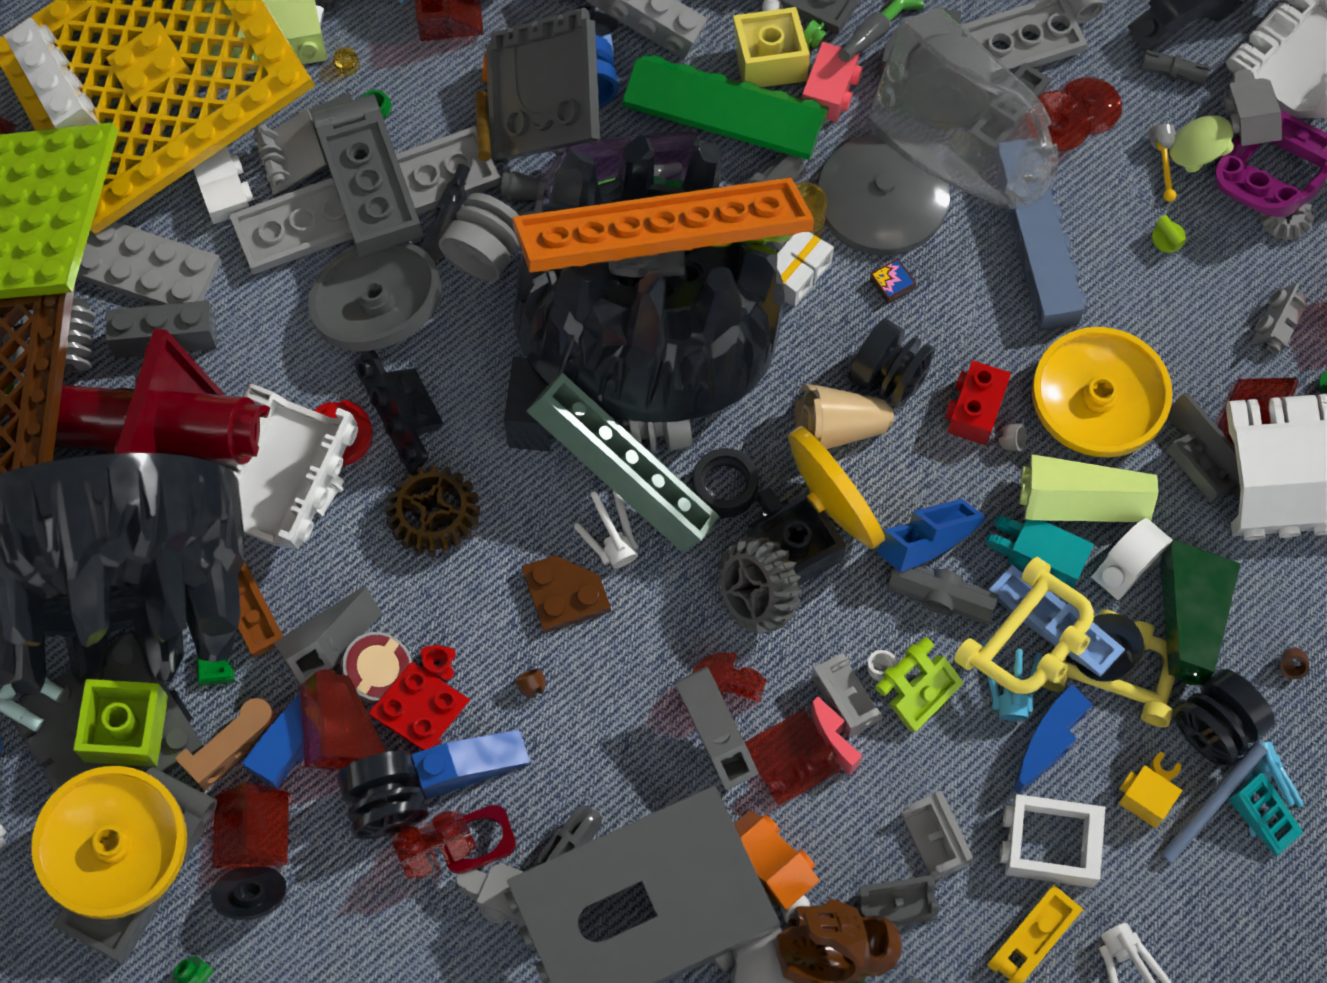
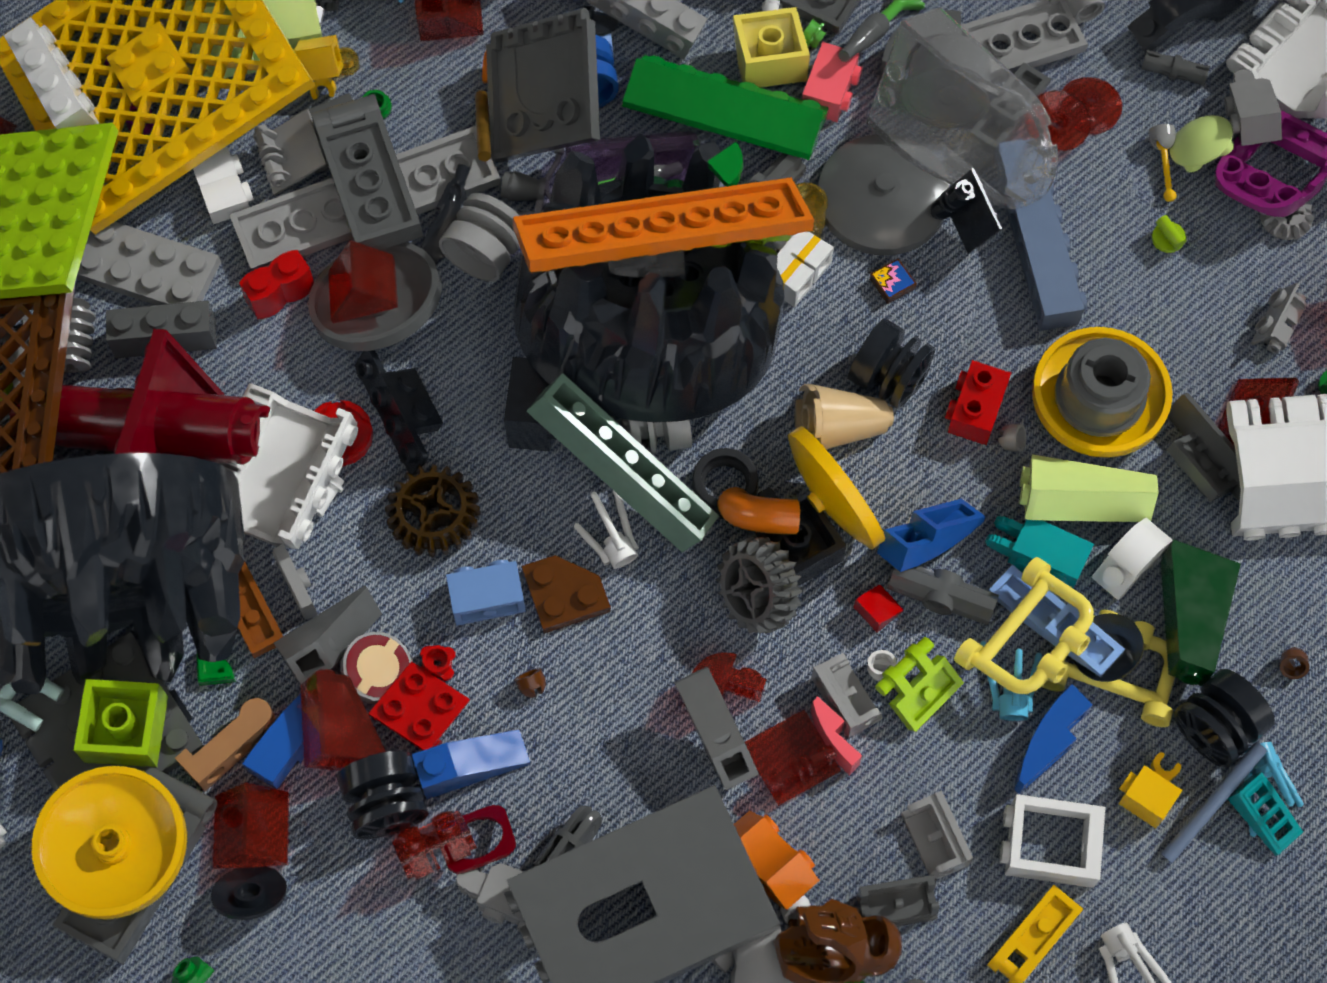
none -> red brick [239,250,314,319]
none -> light grey plate [272,544,318,620]
none -> yellow brick [294,35,344,100]
none -> clear red slope [328,240,398,324]
none -> medium blue brick [446,560,526,626]
none -> green tile [707,142,743,187]
none -> orange cylinder [717,487,800,534]
none -> red slope [853,584,904,633]
none -> black hinge [931,168,1002,254]
none -> dark grey wheel [1055,338,1151,437]

